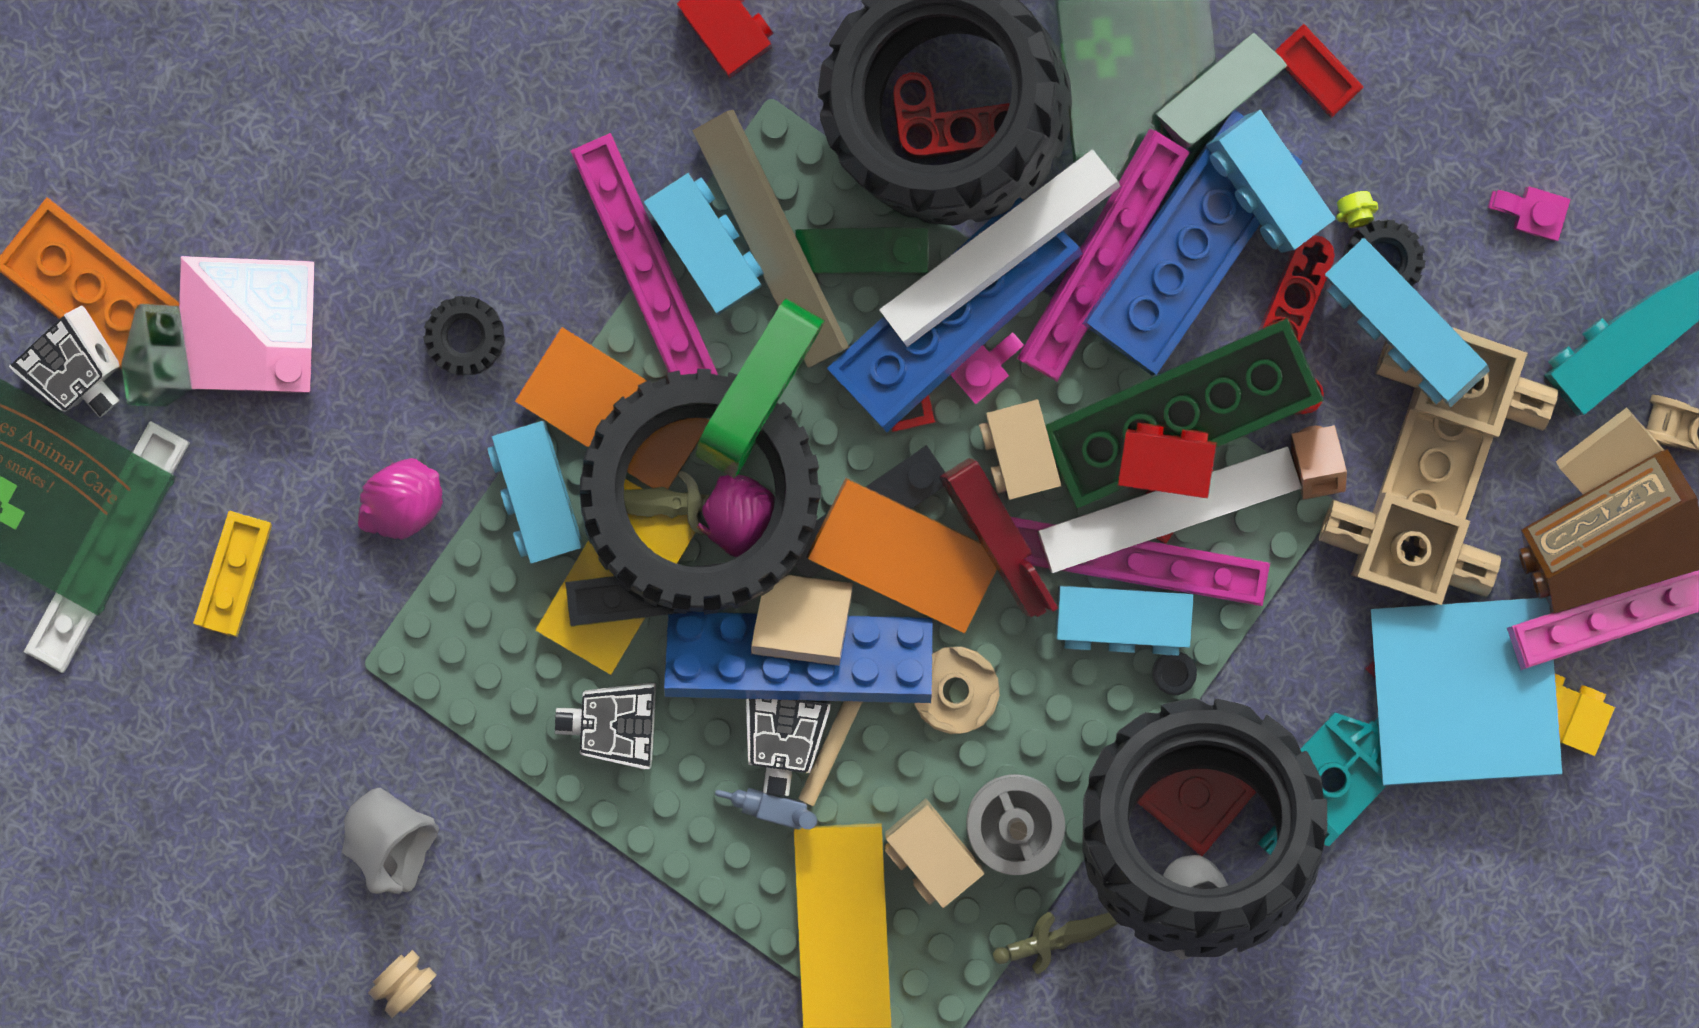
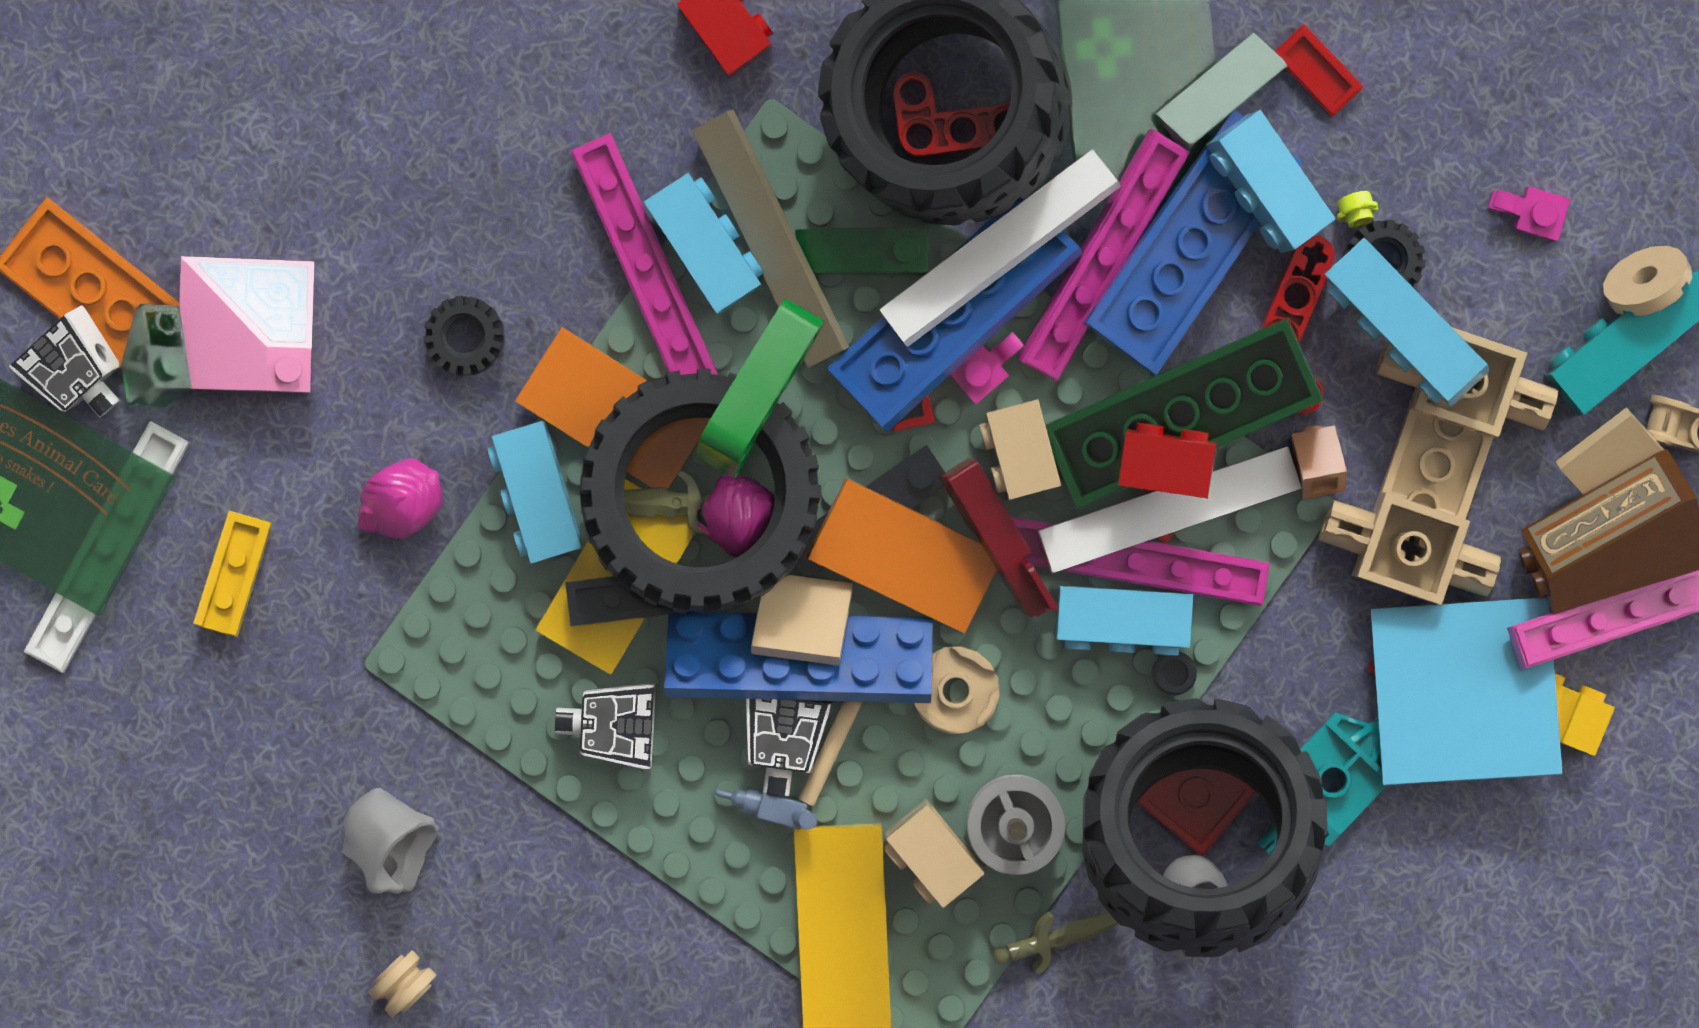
none -> tan tile [1603,246,1692,316]

